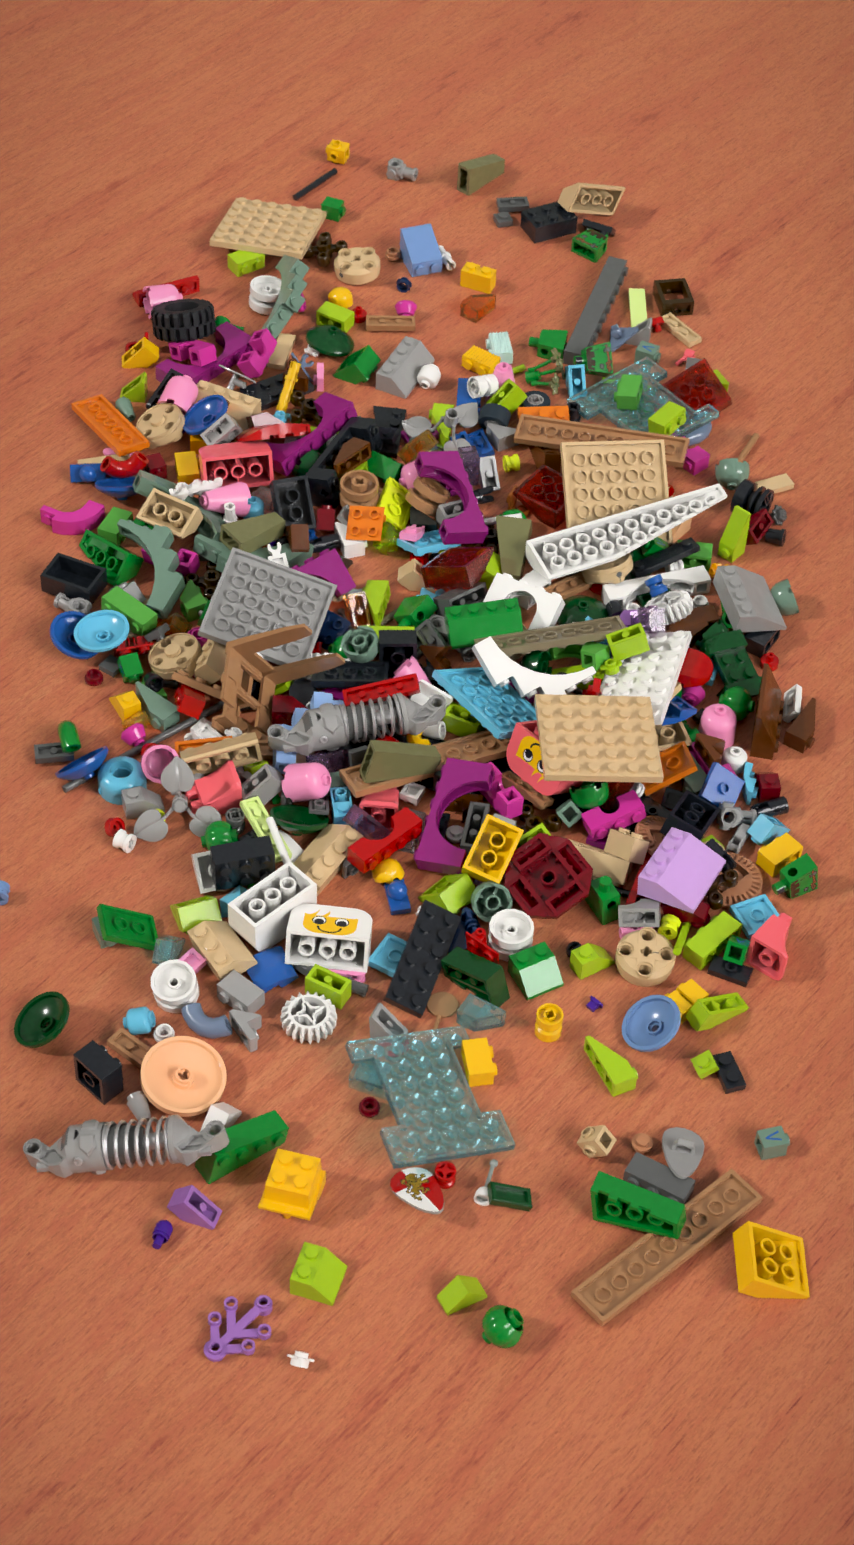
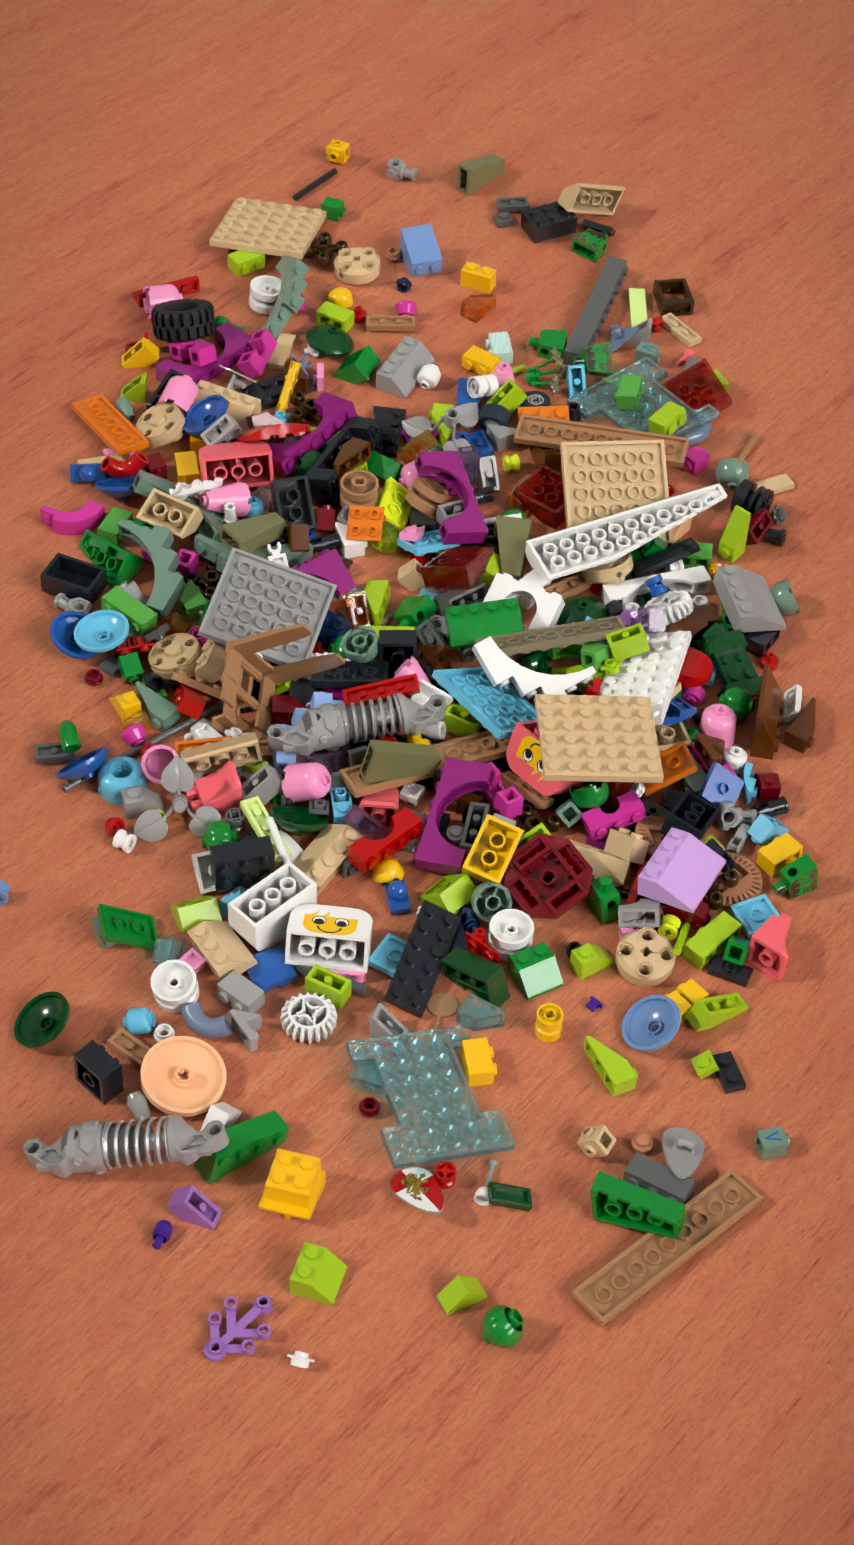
white pin [438,245,456,271] -> none
yellow slope [733,1221,810,1299] -> none

